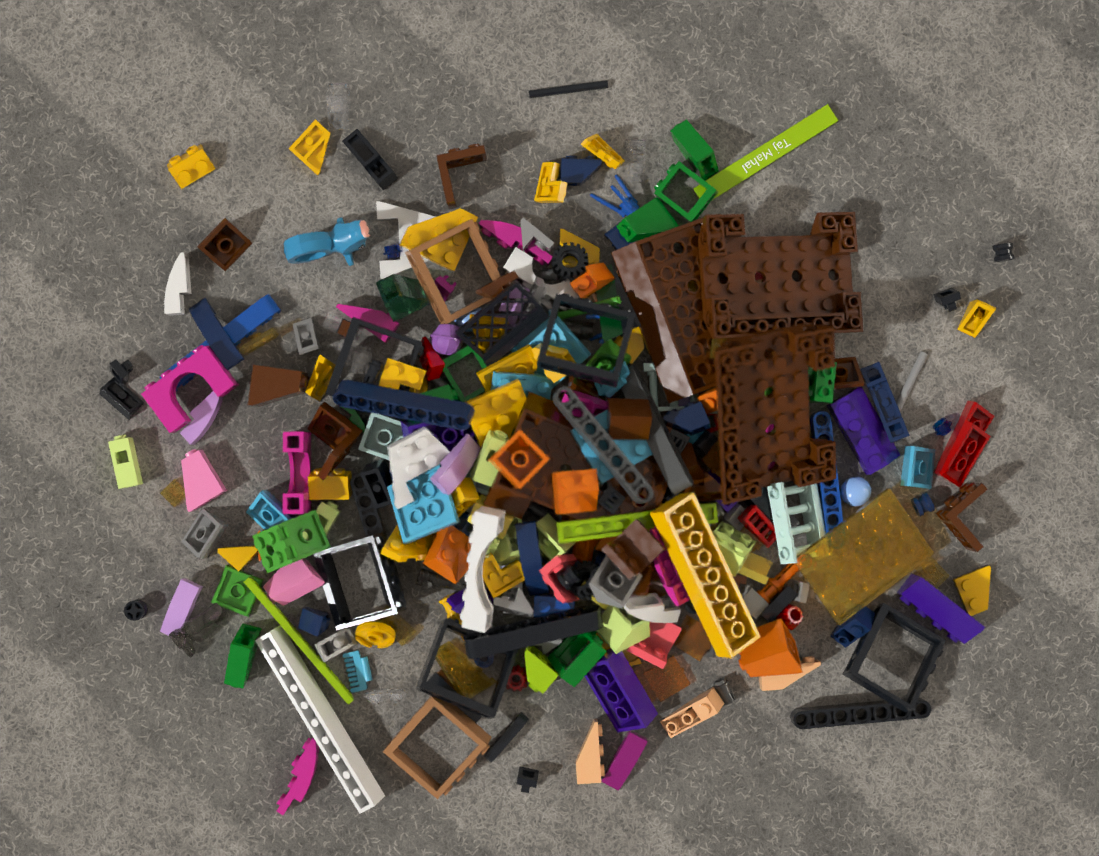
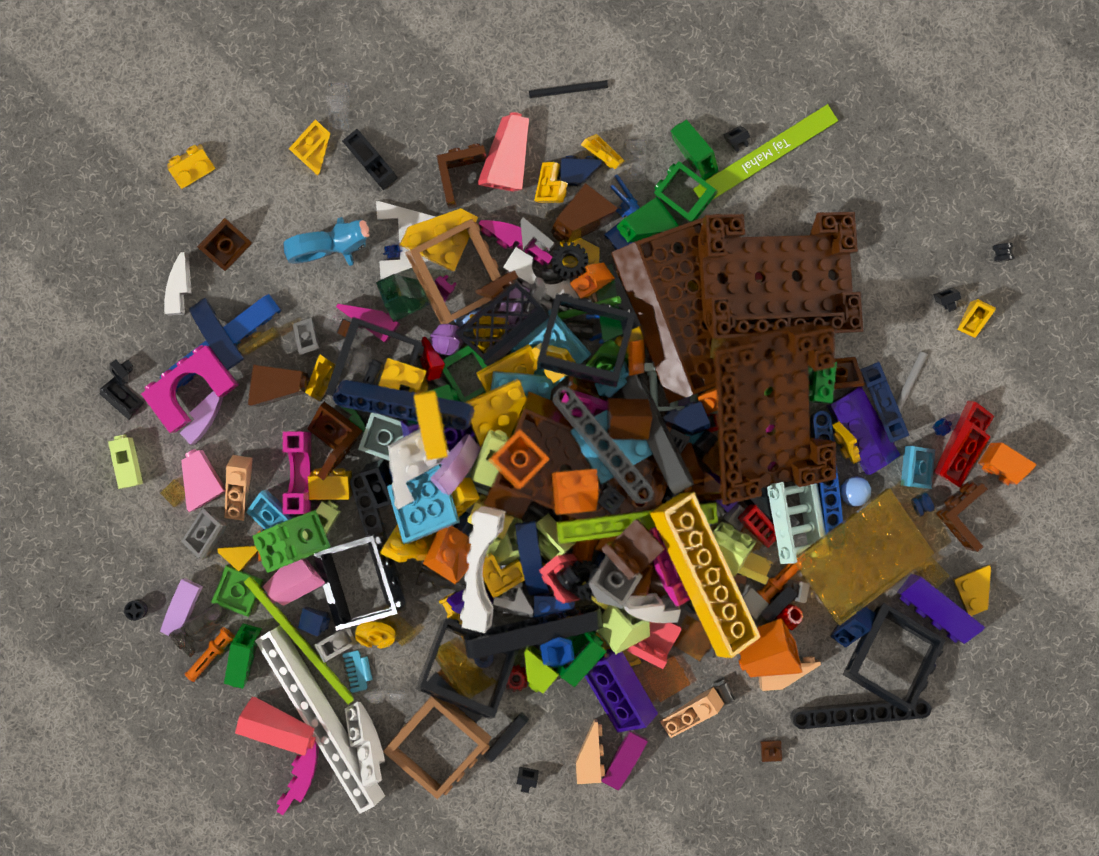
none -> orange pin [185,627,235,682]
none -> light nougat slope [225,455,252,521]
none -> coral slope [235,696,316,756]
none -> white slope [345,702,385,787]
none -> yellow slope [414,390,448,460]
none -> coral slope [478,112,529,192]
none -> blue panel [540,637,575,668]
none -> reddish brown slope [551,183,617,244]
none -> orange piece [628,340,645,375]
none -> black tile [723,125,750,152]
none -> reddish brown tile [760,740,782,762]
none -> yellow wing [832,422,860,464]
none -> orange slope [978,443,1037,486]

